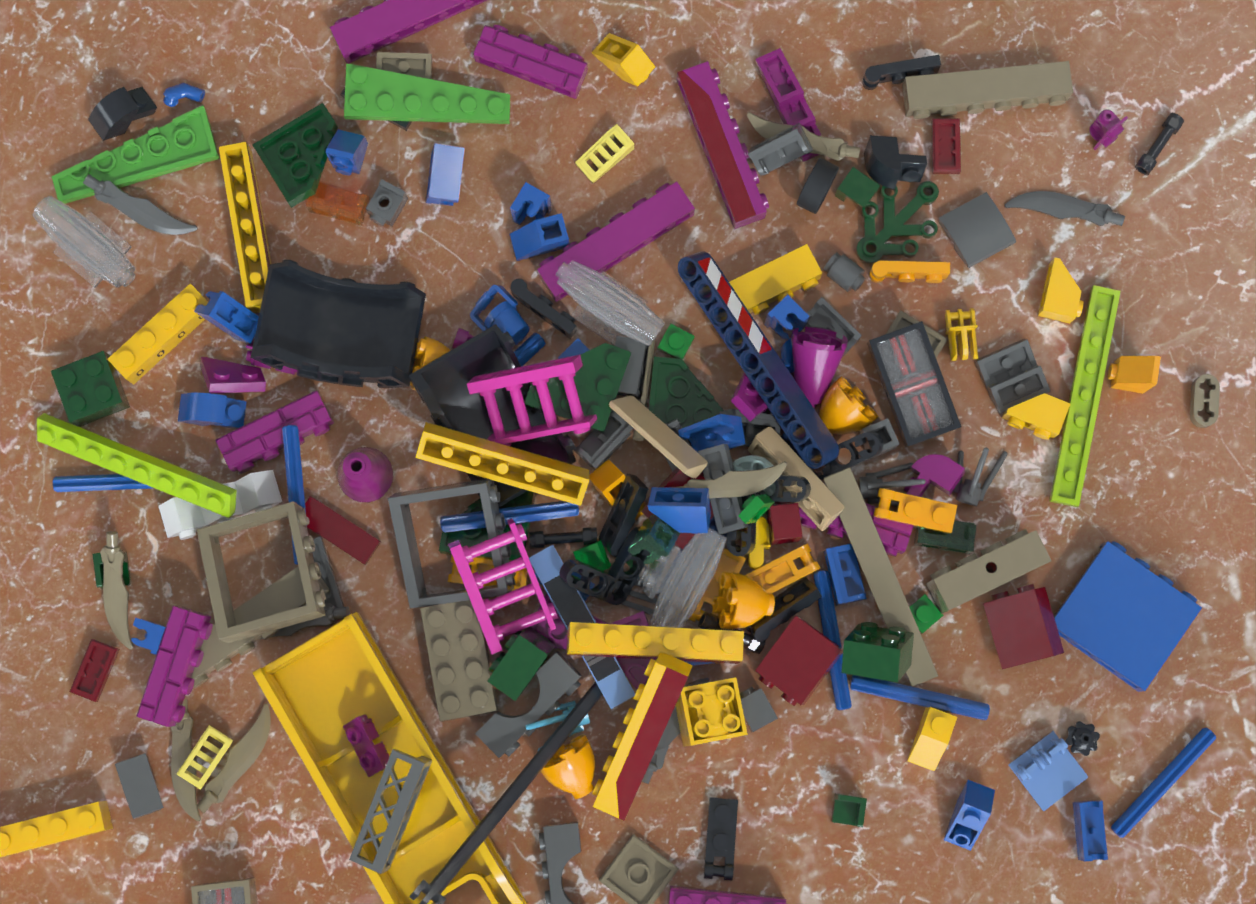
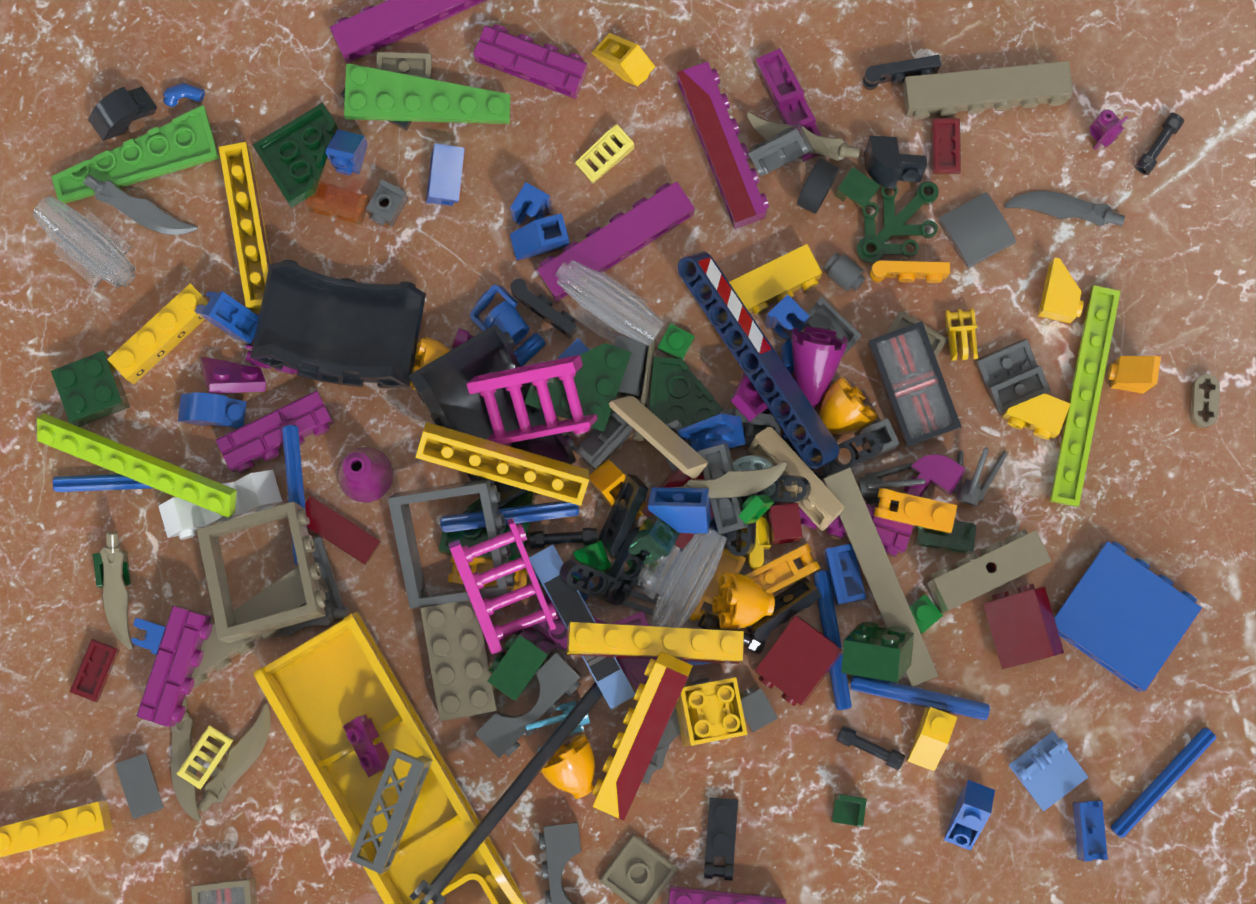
black plant [1065,721,1100,756] -> none
none -> black bar [836,725,905,770]

